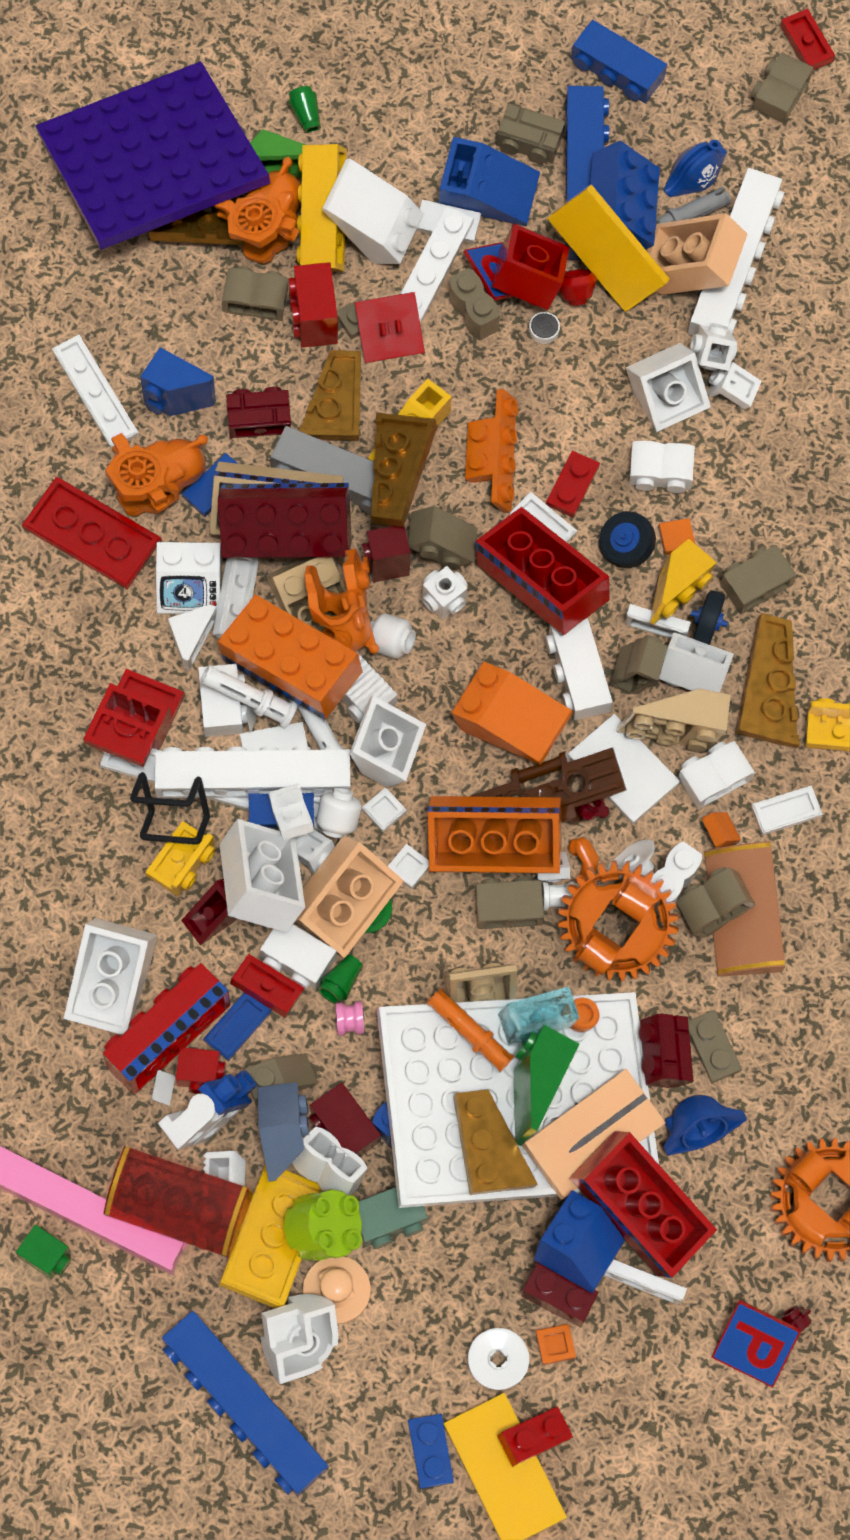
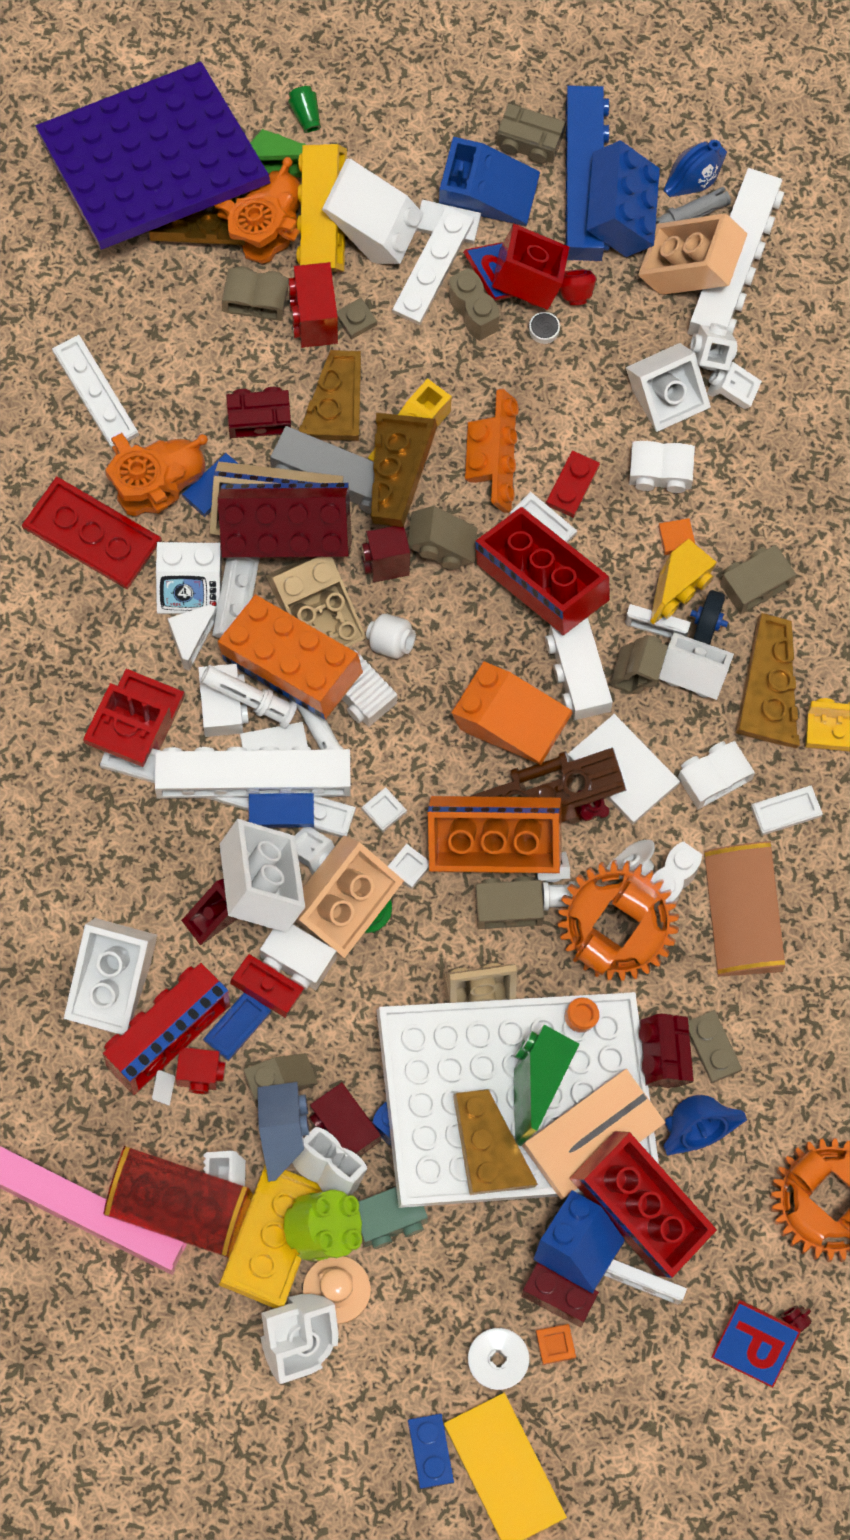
green brick [15,1224,71,1280] -> none
black piece [130,772,210,844] -> none
blue slope [140,347,216,416] -> none
yellow bracket [145,821,216,896] -> none
hips [158,1070,257,1150] -> none
blue brick [162,1311,329,1497] -> none
white sticker [246,706,256,733] -> none
white bracket [268,784,314,841] -> none
orange helmet [305,549,379,654] -> none
white head [316,788,362,838] -> none
green cone [318,955,363,1004] -> none
bright pink wheel [336,1001,364,1036] -> none
white slope [349,695,426,788] -> none
red piece [354,292,425,363] -> none
white brick [422,566,468,620] -> none
orange pin [427,988,515,1072] -> none
red plate [497,1406,573,1467] -> none
clear light blue brick [498,987,580,1045] -> none
yellow tile [547,184,670,312] -> none
orange arm [568,837,599,879] -> none
blue brick [571,19,667,104] -> none
black wheel [599,511,656,568] -> none
tan slope [617,689,731,752] -> none
dark tan brick [676,867,756,938] -> none
orange tile [702,812,741,847] -> none
dark tan brick [751,52,814,124] -> none
red plate [780,8,835,70] -> none

